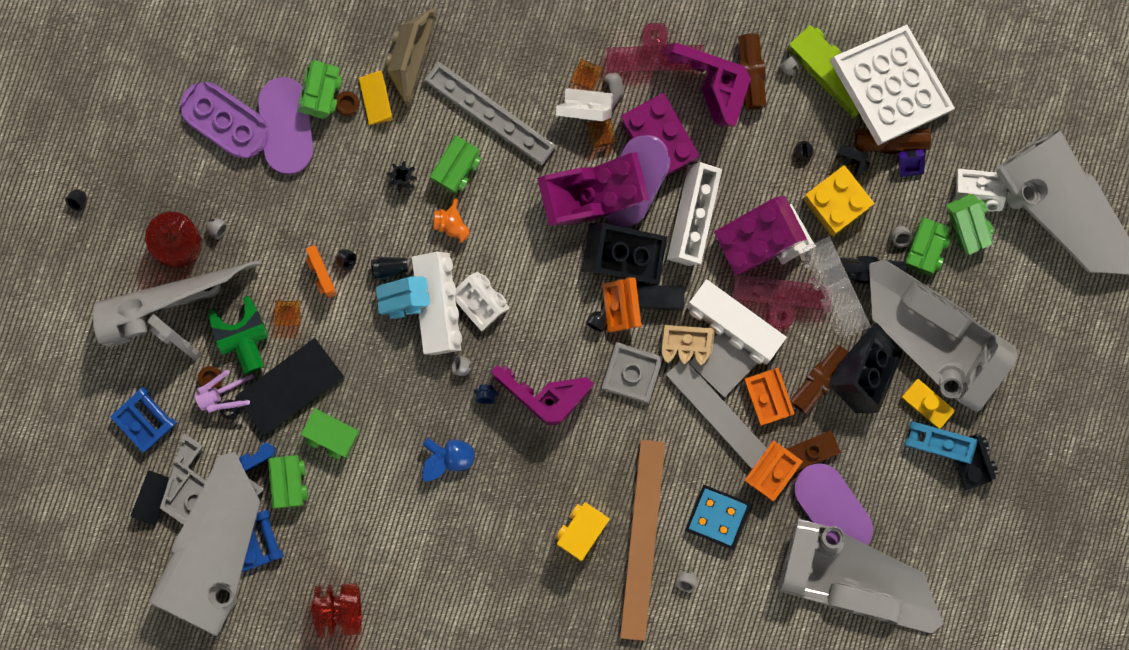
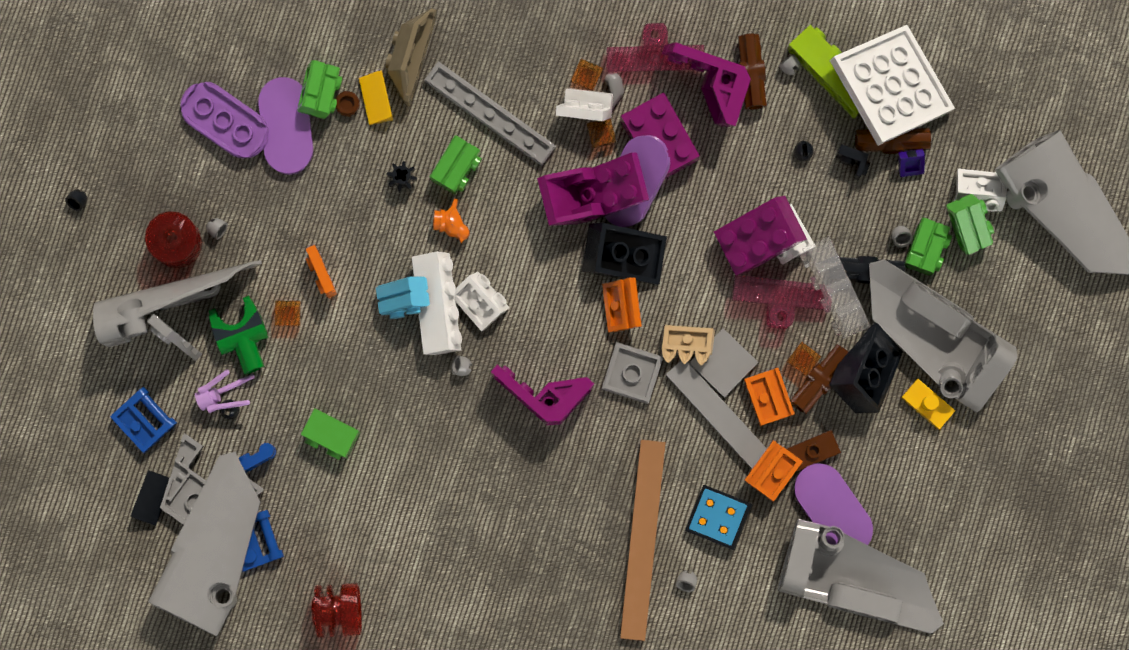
reddish brown tile [198,366,223,389] -> none
black tile [235,338,345,436] -> none
bright green brick [268,455,308,509] -> none
black hinge [335,249,357,271] -> none
black cone [371,256,408,281] -> none
blue piece [422,437,475,482] -> none
dark blue plate [474,384,498,404] -> none
yellow brick [555,502,610,561] -> none
black hinge [585,311,607,332] -> none
black slope [636,284,684,311] -> none
white brick [667,162,722,266] -> none
white brick [686,279,787,365] -> none
yellow brick [803,165,875,238] -> none
dark azure plate [904,421,978,465] -> none
black bracket [954,433,998,490] -> none
none -> clear orange plate [786,342,822,377]

